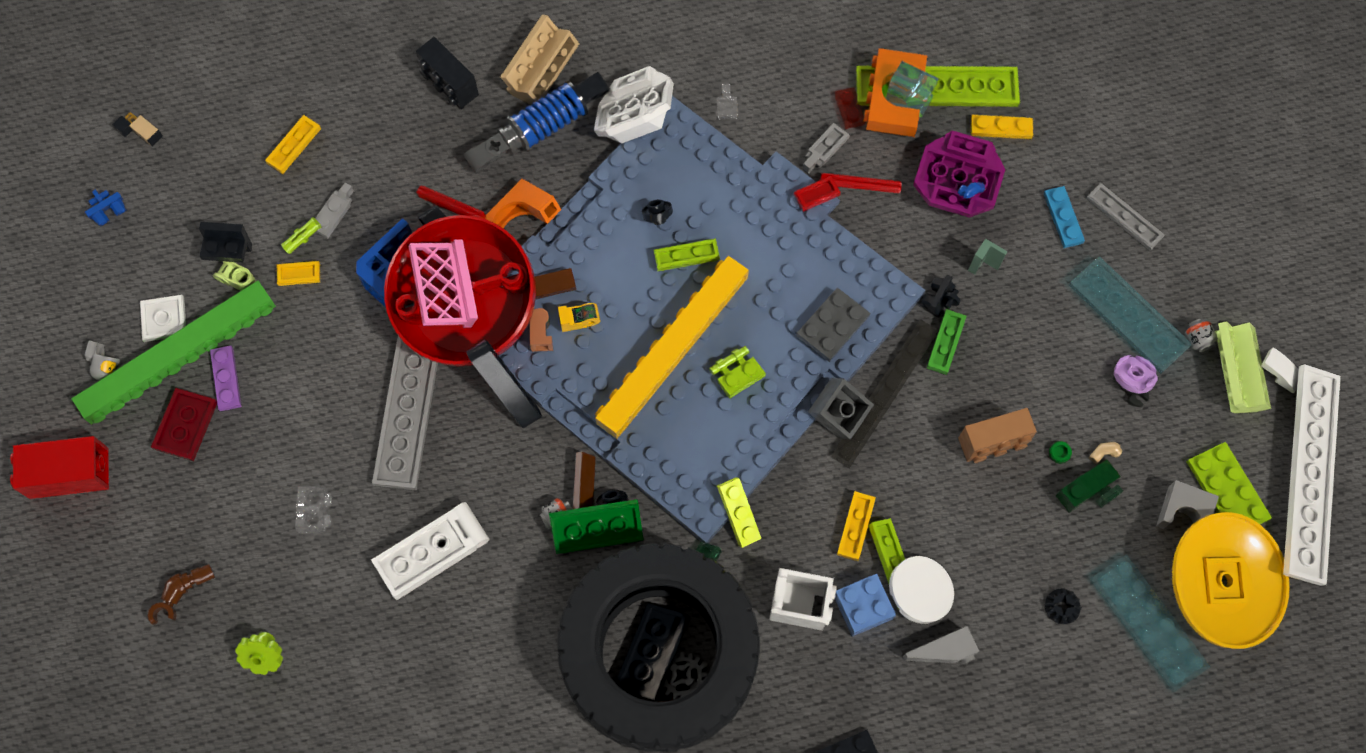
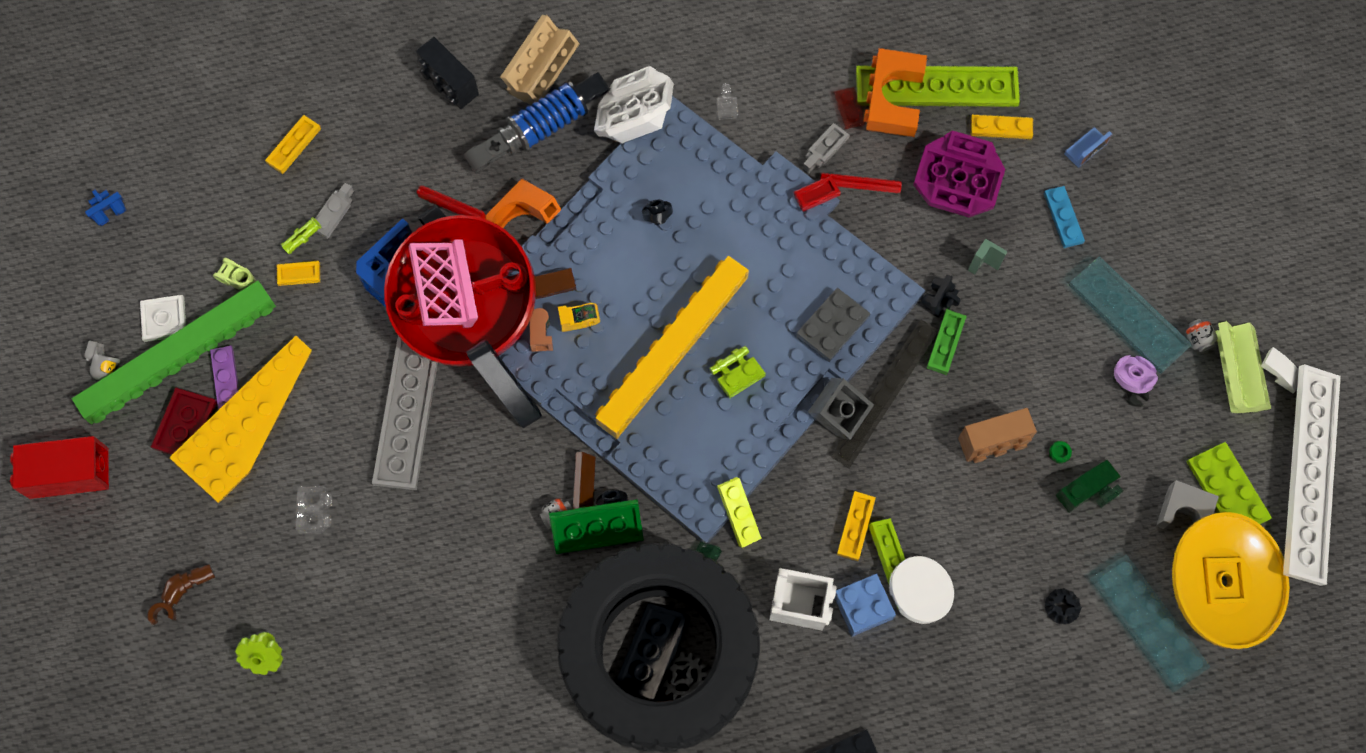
piece [112,112,163,147] -> none
black bracket [199,222,252,263] -> none
white hinge [371,502,489,600] -> none
lime tile [654,238,720,272] -> none
clear light blue piece [886,61,939,118] -> none
light grey slope [903,626,979,664] -> none
blue arm [958,182,985,199] -> none
light grey tile [1086,183,1165,251] -> none
tan arm [1089,442,1122,464] -> none
none -> yellow wing [169,336,312,504]
none -> medium blue panel [1064,127,1112,168]

